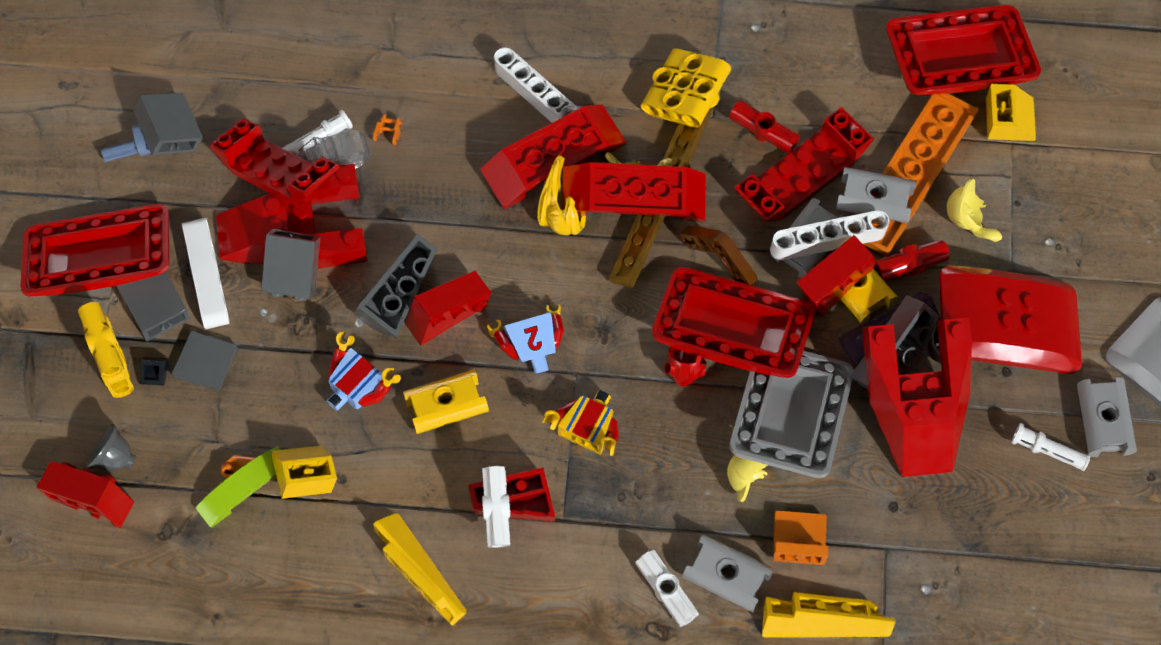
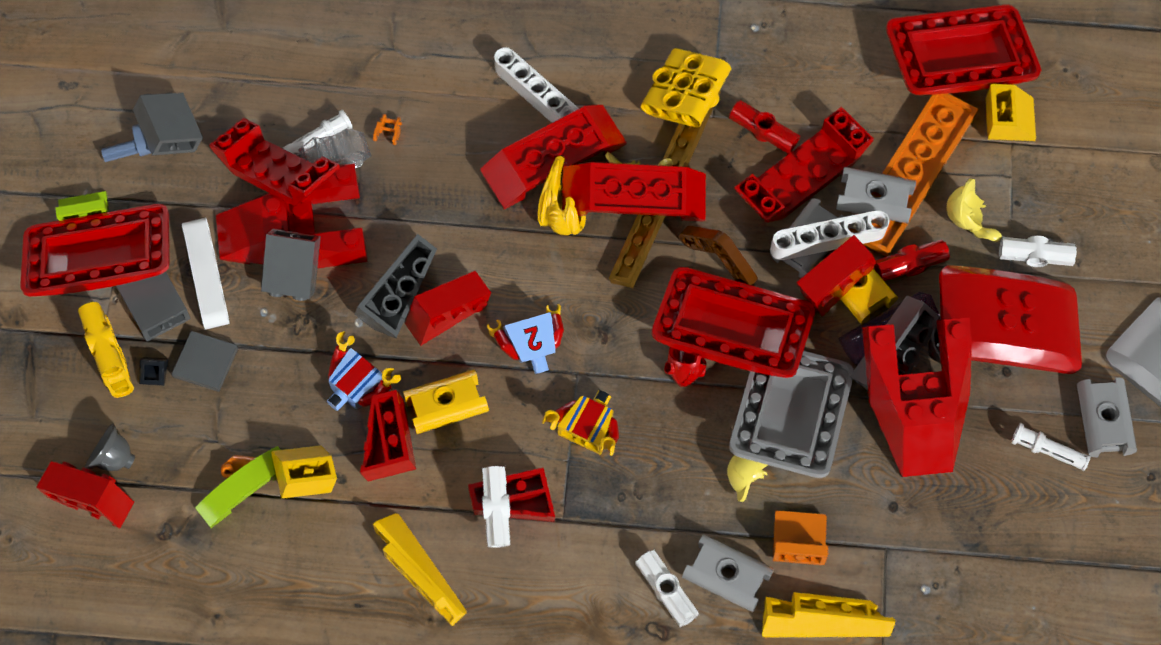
none -> lime panel [55,191,109,221]
none -> red wedge [360,390,417,482]
none -> white piece [999,236,1077,267]

